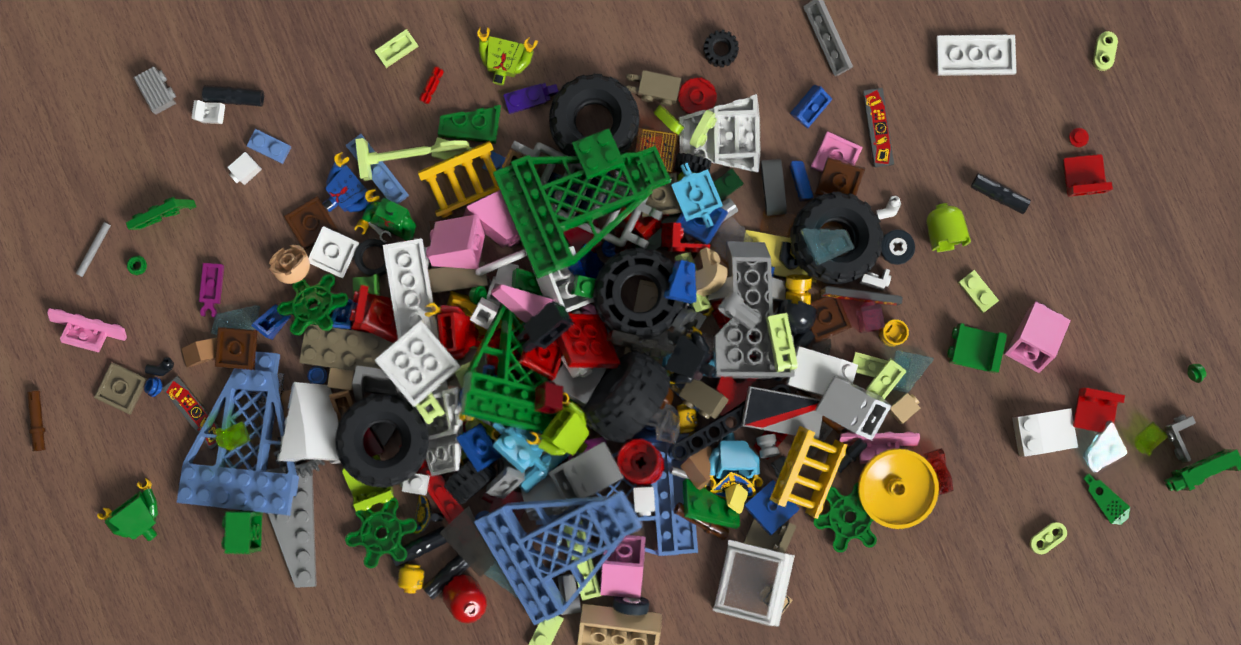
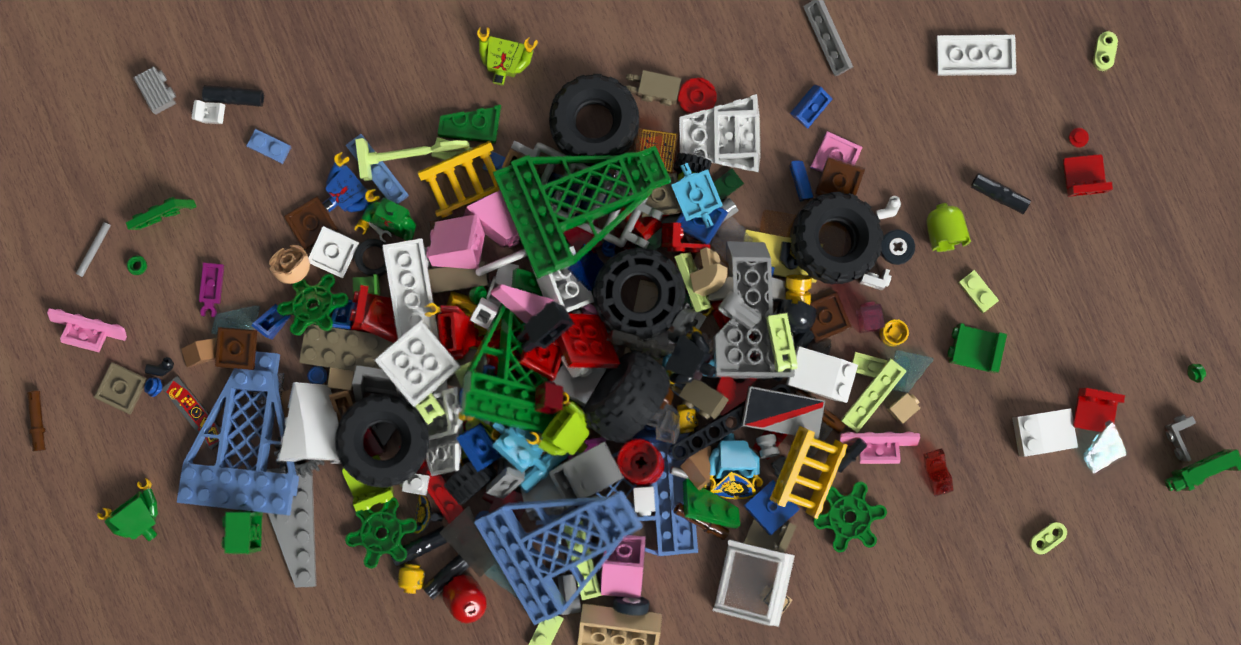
clear neon green bracket [215,422,251,451] -> none
white brick [227,152,262,185] -> none
yellowish green plate [375,29,418,68] -> none
red axle [419,67,444,104] -> none
dark purple hinge [503,83,559,114] -> none
green plate [571,275,596,299] -> none
green plate [572,128,624,180] -> none
lime beam [653,105,685,135] -> none
blue wing [664,260,697,304] -> none
yellowish green plate [690,110,717,148] -> none
black tyre [703,30,739,68] -> none
light yellow slope [725,484,748,514] -> none
dark grey beam [761,159,787,216] -> none
clear light blue wing [801,228,854,266] -> none
light grey slope [815,376,891,440] -> none
dark grey tile [820,286,903,306] -> none
yellow dish [858,448,939,529] -> none
tile [863,88,894,168] -> none
bright pink slope [1004,302,1071,373] -> none
green piece [1083,474,1130,525] -> none
clear neon green bracket [1135,421,1167,456] -> none

